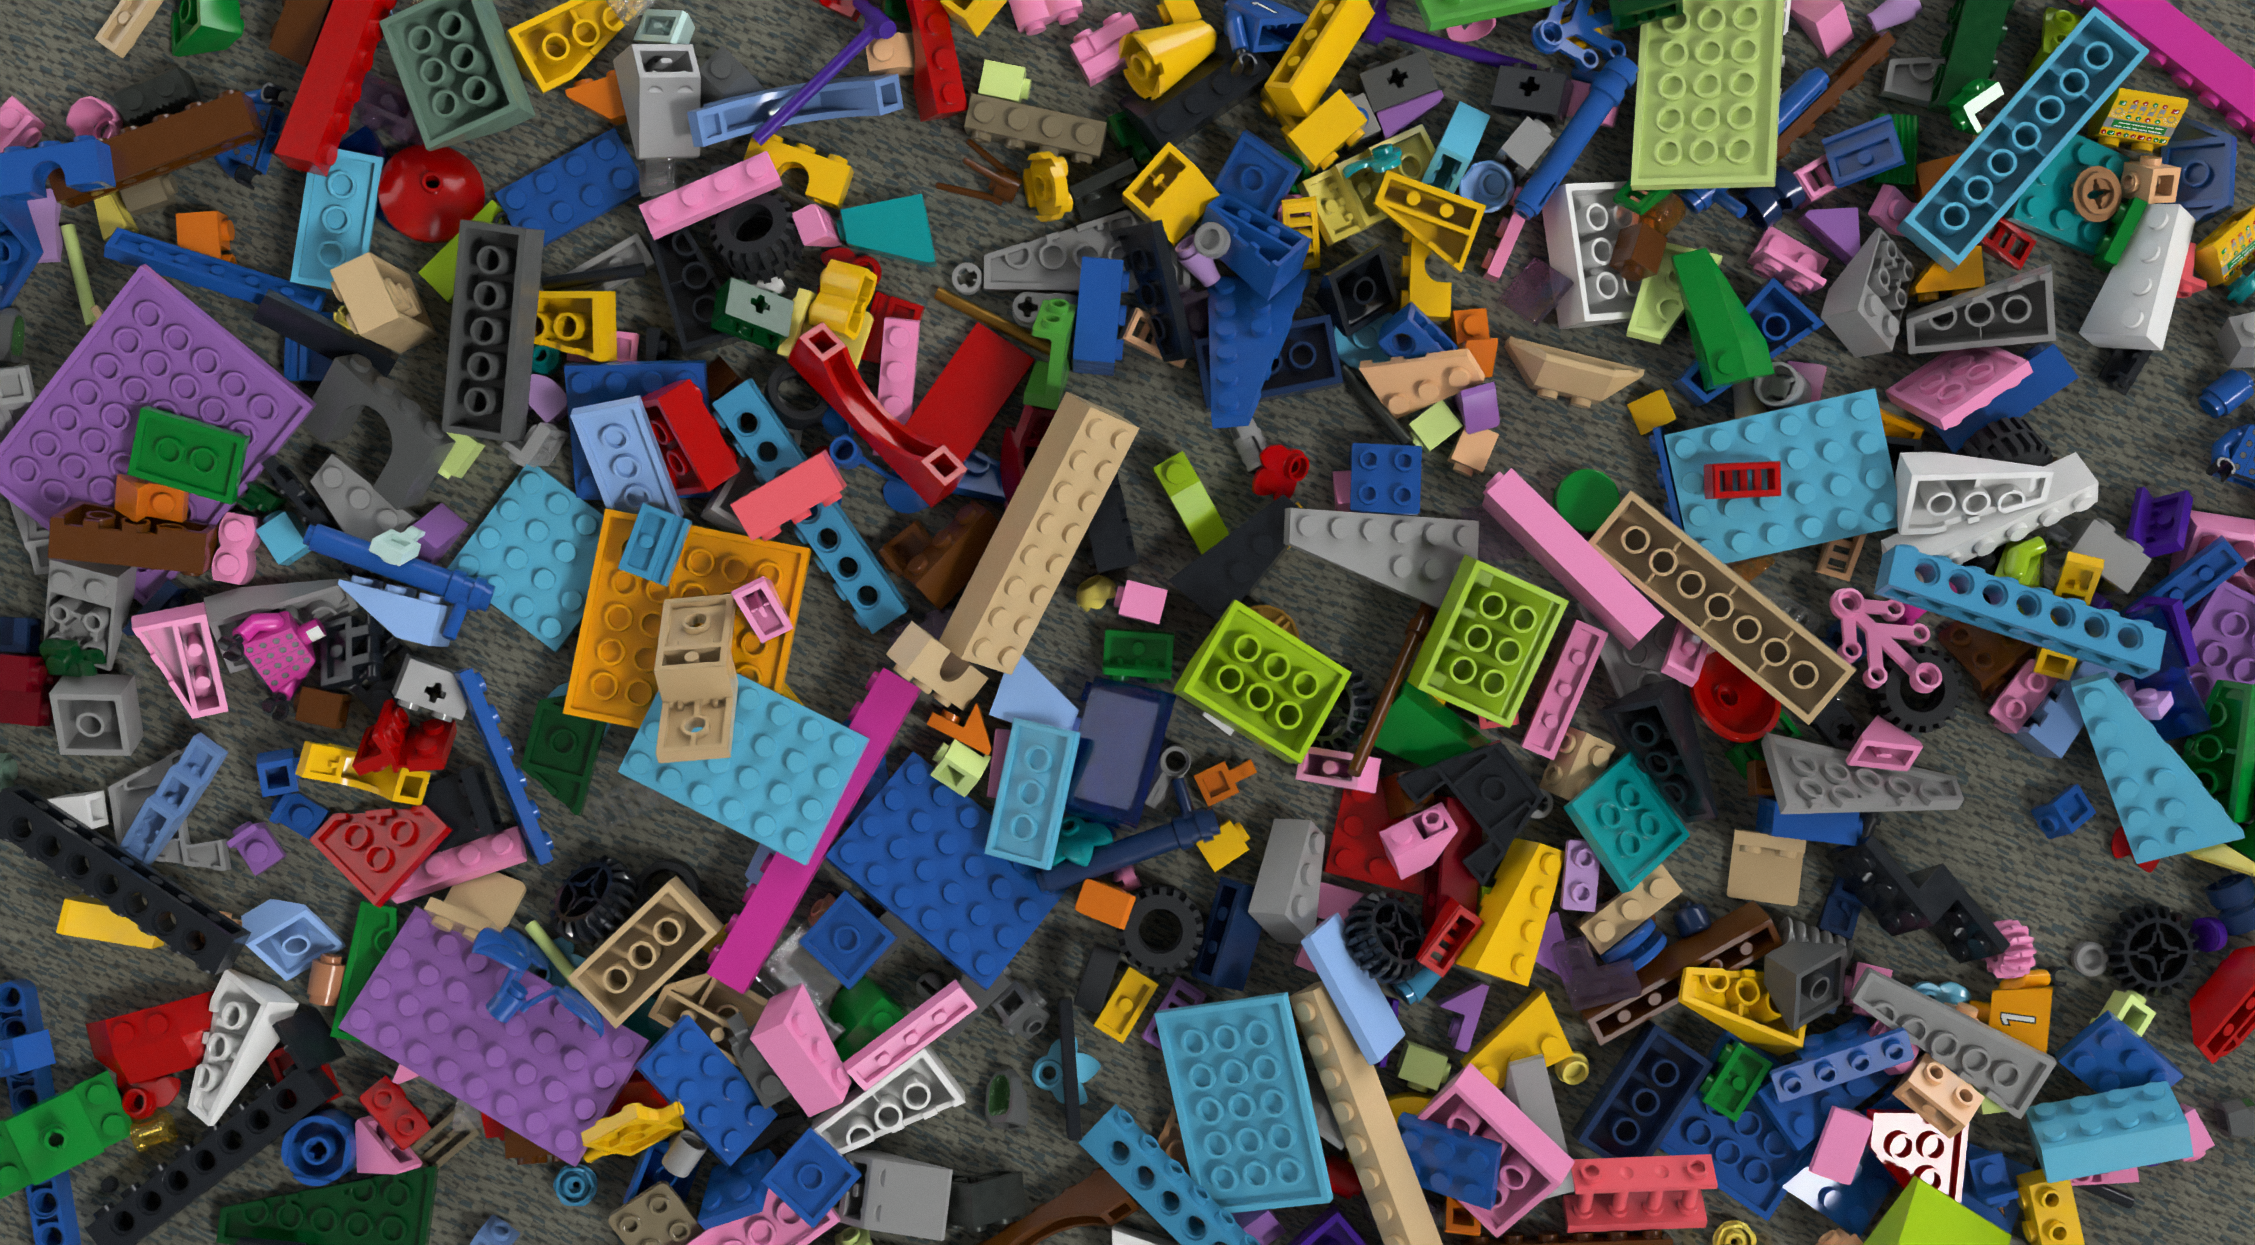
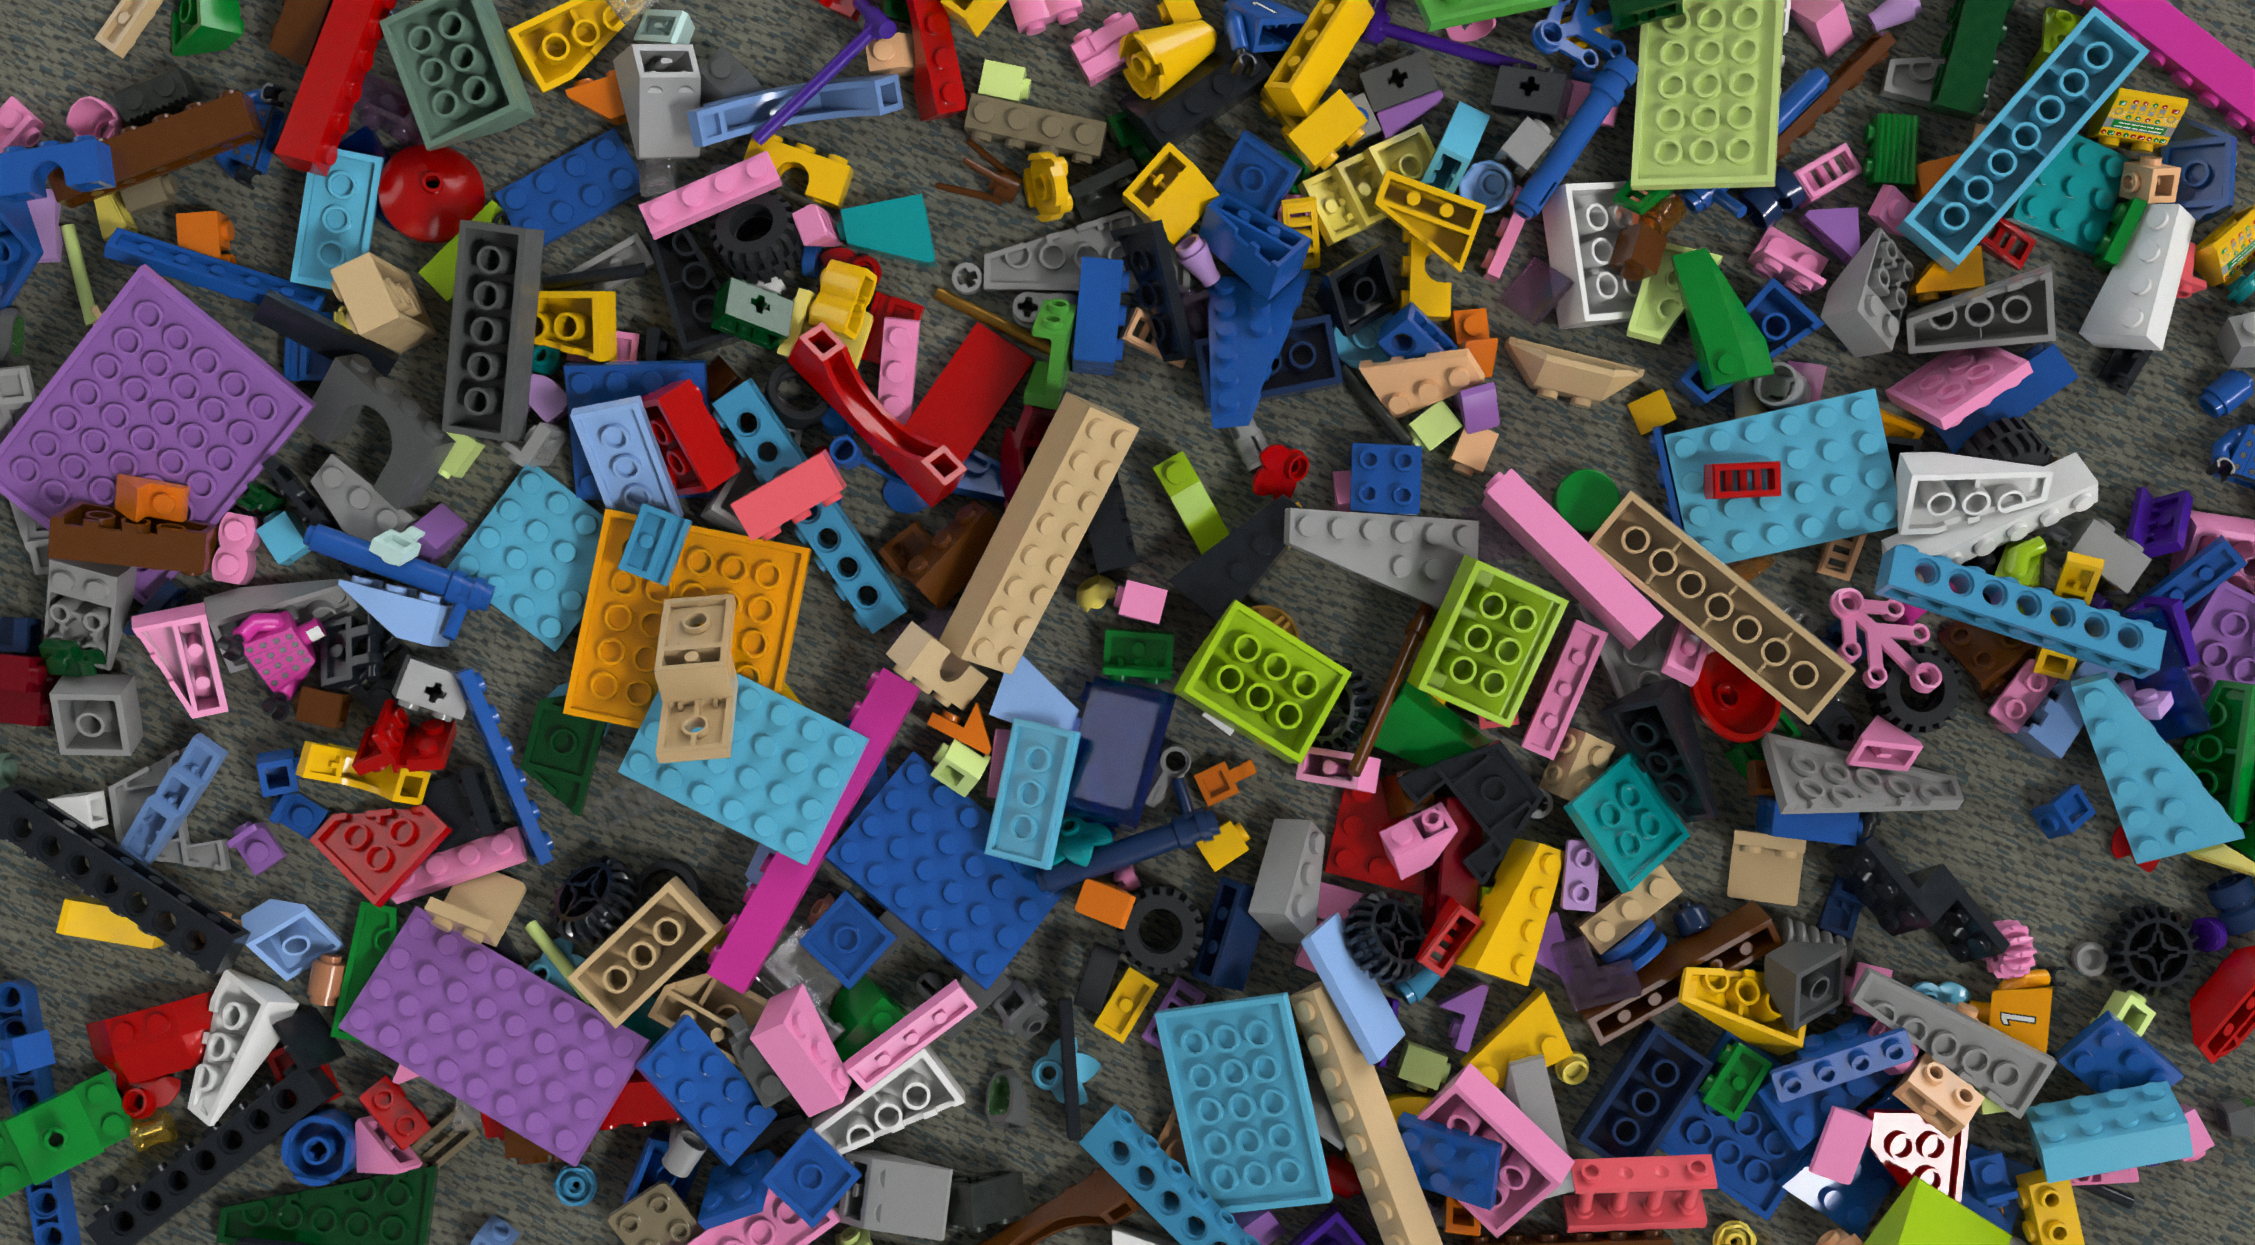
green plate [127,406,250,505] -> none
blue plant [472,927,604,1038] -> none
yellow plate [581,1101,684,1163] -> none
bright pink slope [731,576,793,643] -> none
light grey tile [1194,222,1231,259] -> none
teal plate [1343,143,1402,179] -> none
blue plate [1822,114,1906,189] -> none
green bracket [1947,78,2004,135] -> none
medium nougat gear [2069,166,2122,222] -> none
none -> blue tile [801,246,822,278]

